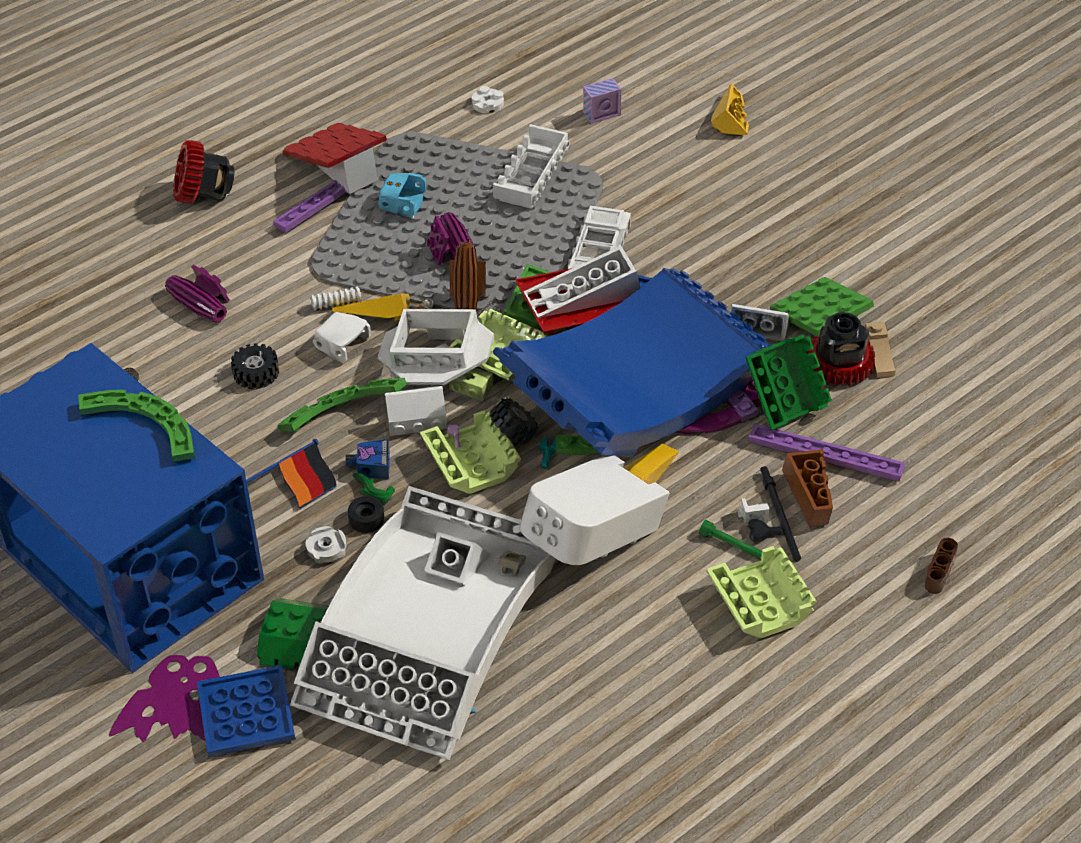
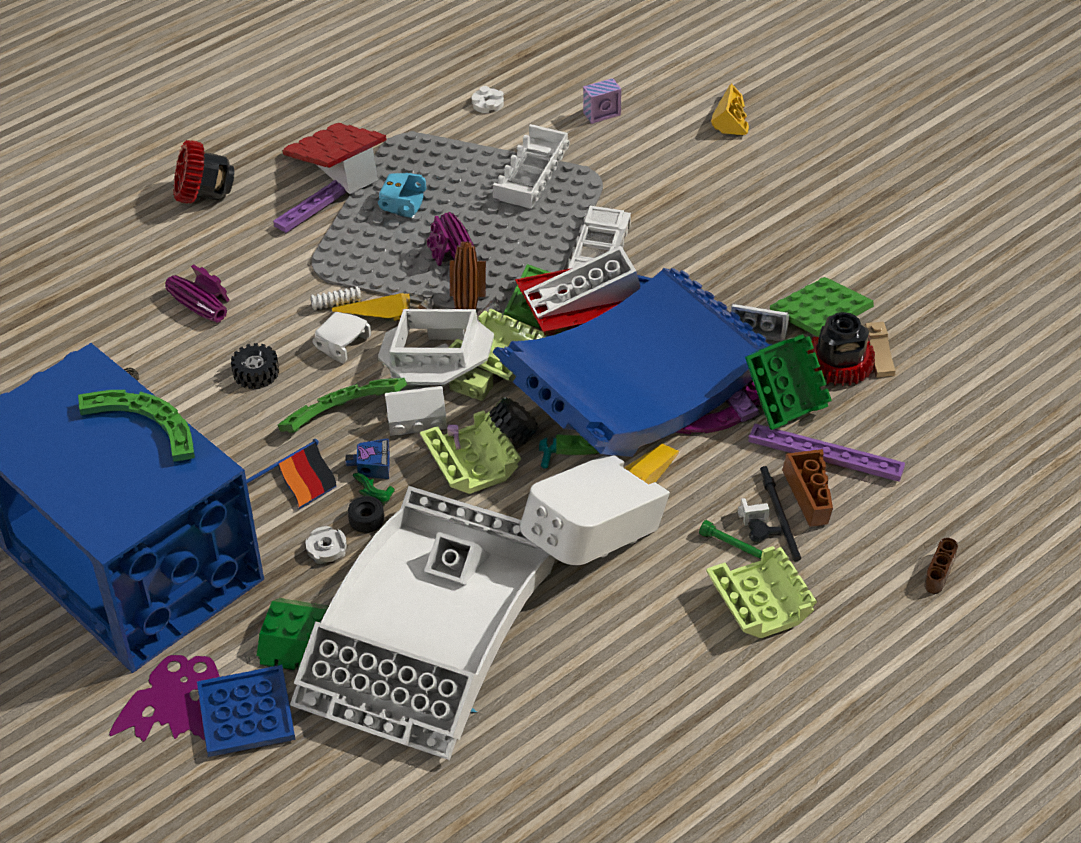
dark tan tile [498,550,526,576] -> none

